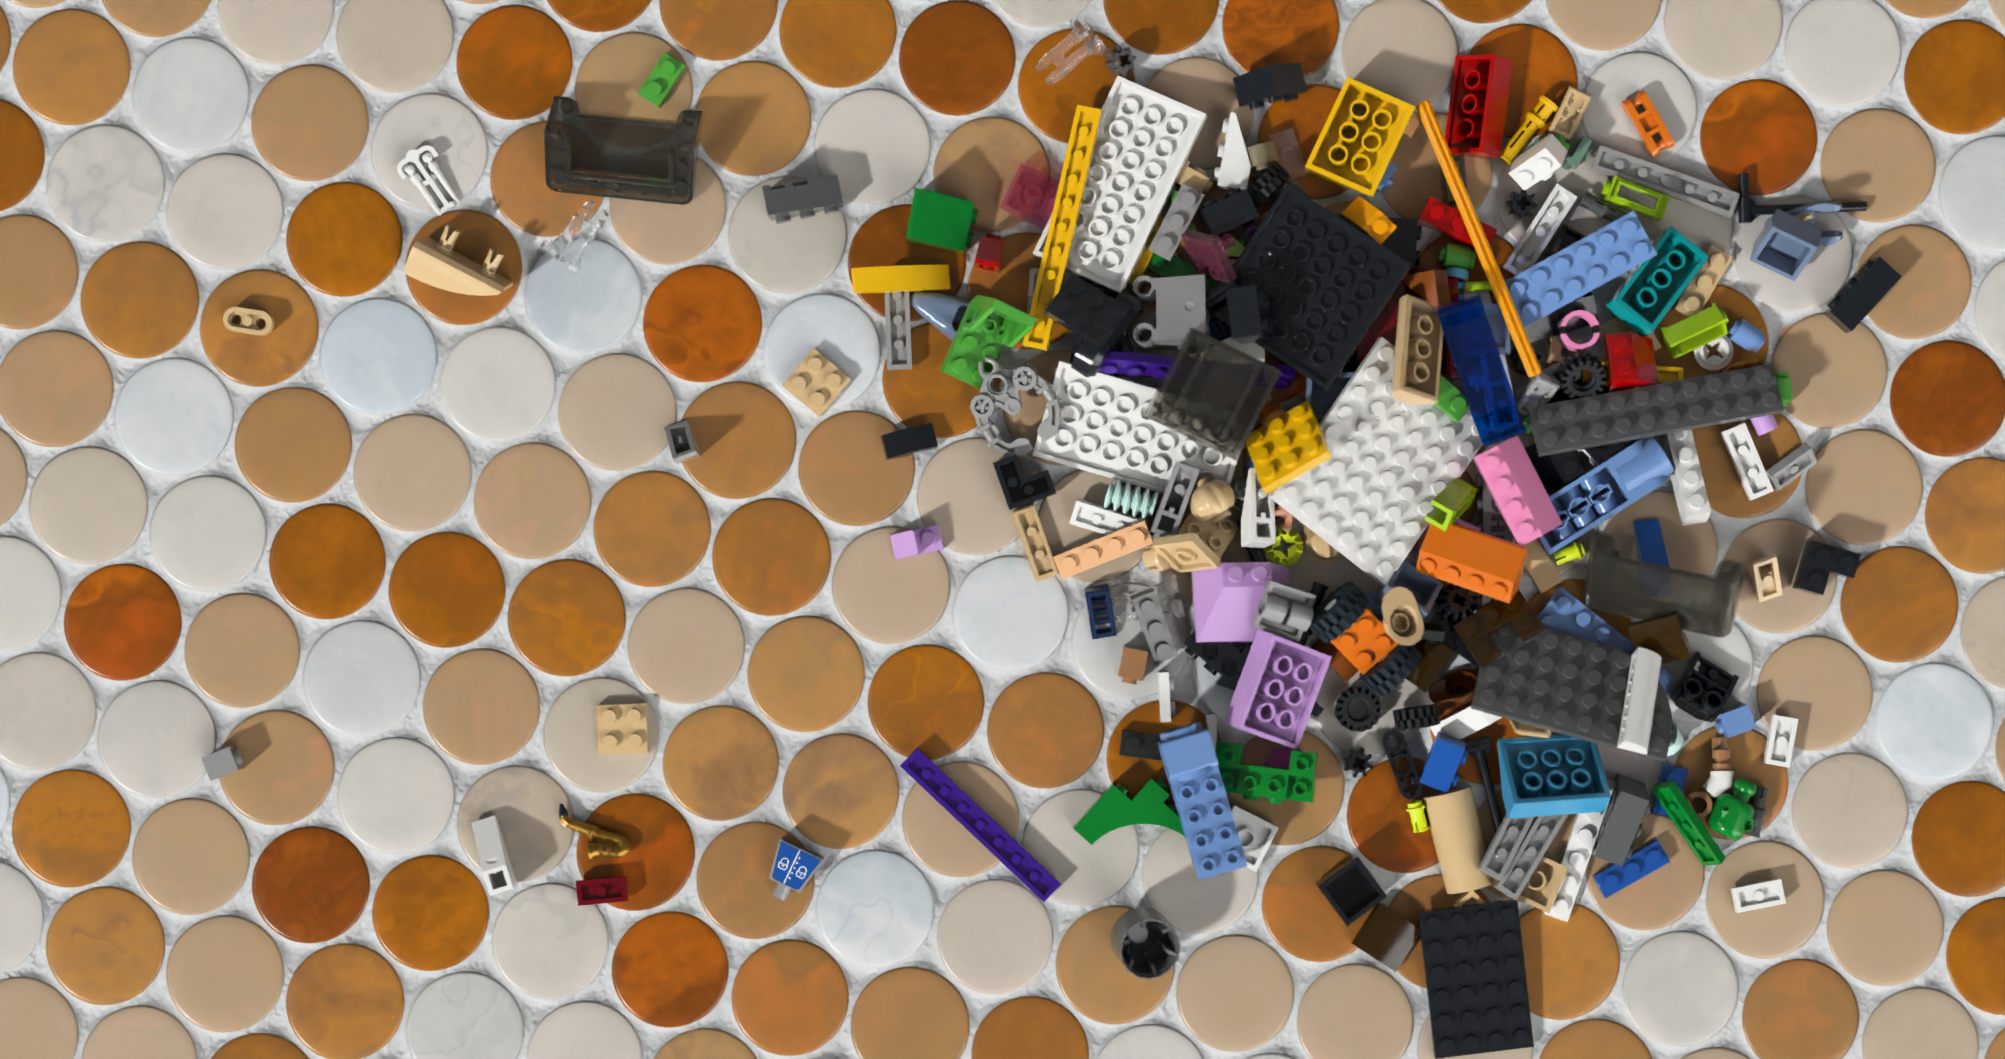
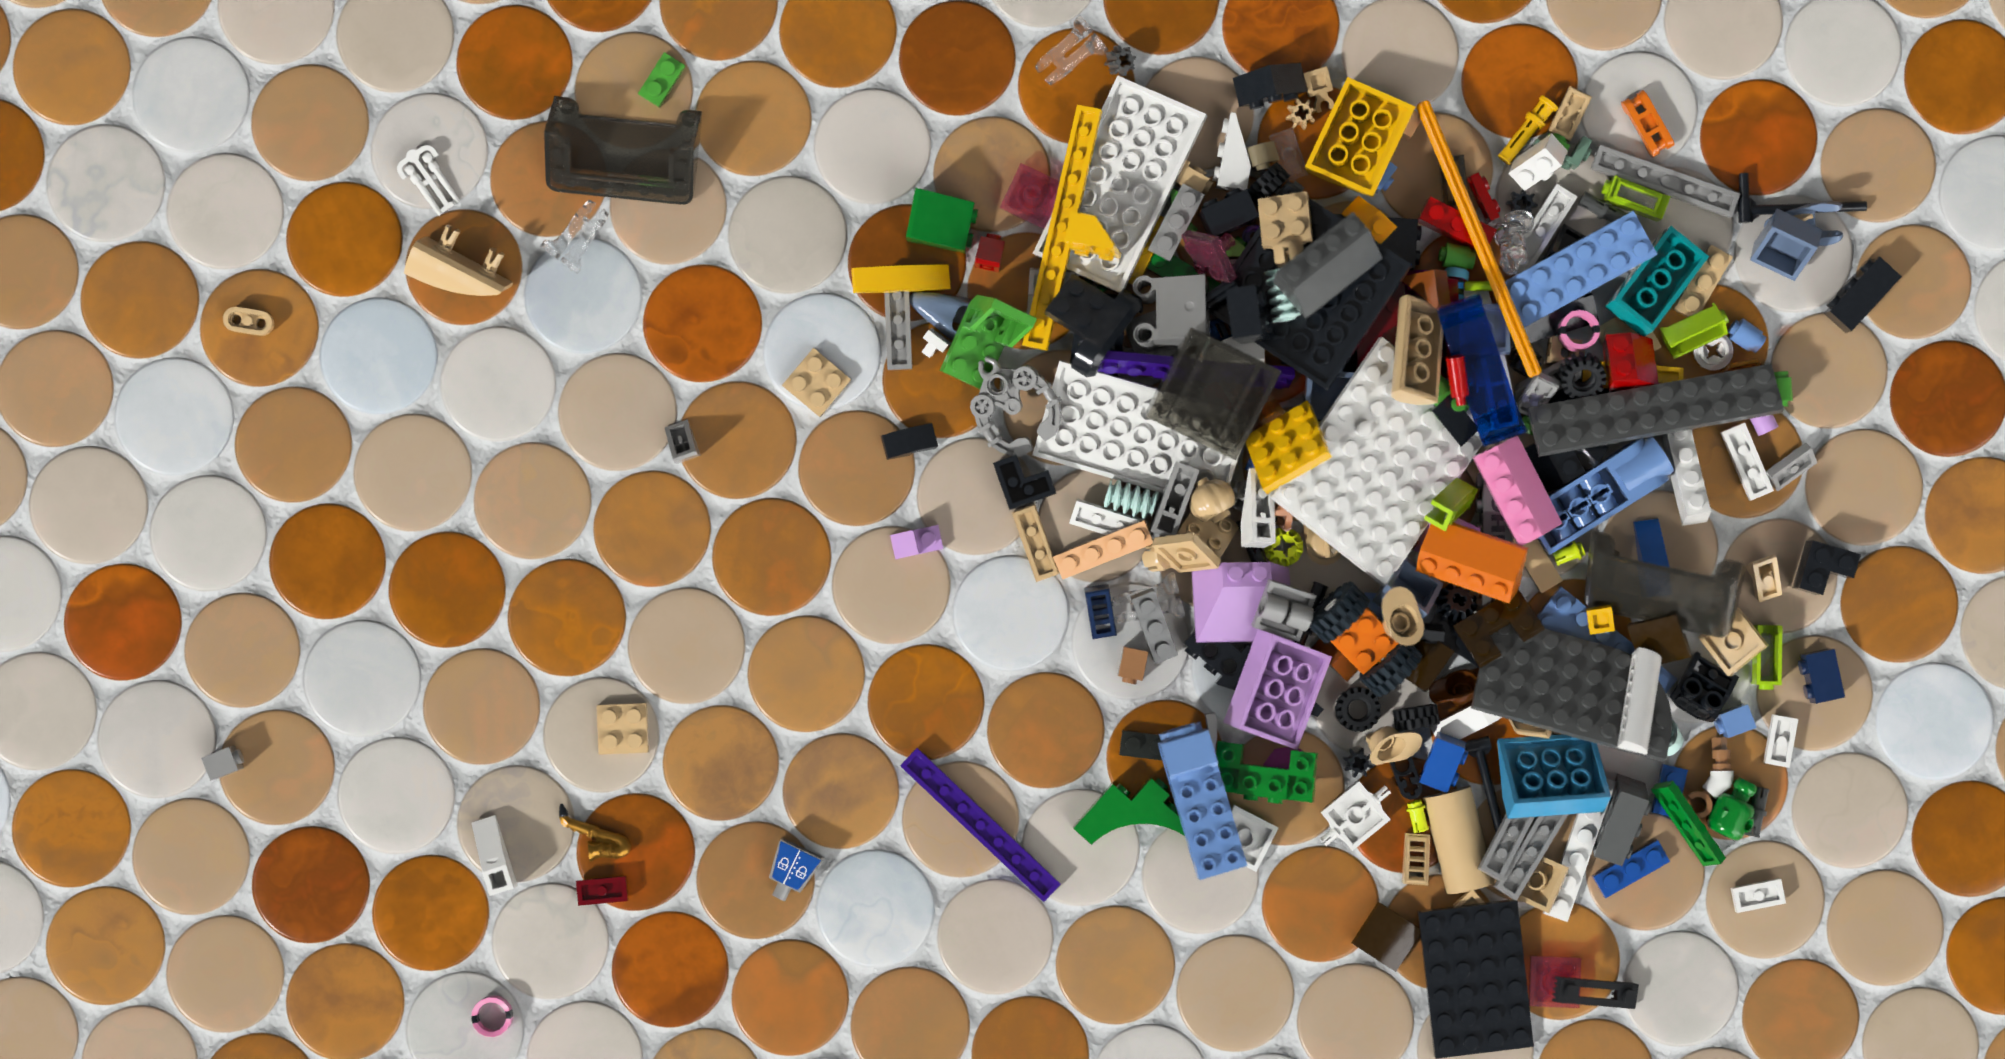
dark grey wedge [762,174,844,224] -> none
dark grey piece [1110,907,1181,979] -> none
white plate [1158,671,1176,722] -> none
black piece [1315,854,1387,926] -> none
red slope [1445,54,1513,158] -> none
none -> bright pink piece [471,995,513,1037]
none -> white tile [922,328,951,358]
none -> yellow slope [1064,211,1121,261]
none -> tan plate [1258,191,1313,268]
none -> light aqua piece [1265,269,1301,323]
none -> dark grey slope [1273,212,1382,319]
none -> tan gear [1286,99,1317,130]
none -> tan plate [1303,66,1334,113]
none -> white plate [1320,781,1391,851]
none -> tan piece [1366,726,1423,765]
none -> tan slope [1402,833,1430,885]
none -> black sticker [1432,393,1479,447]
none -> red cylinder [1446,354,1469,406]
none -> red plate [1466,172,1501,224]
none -> clear piece [1494,210,1534,275]
none -> clear pink plate [1529,955,1581,1008]
none -> black container [1552,976,1639,1009]
none -> yellow plate [1586,605,1615,635]
none -> tan plate [1698,606,1769,676]
none -> lime window [1751,625,1783,690]
none -> dark blue brick [1798,648,1845,704]

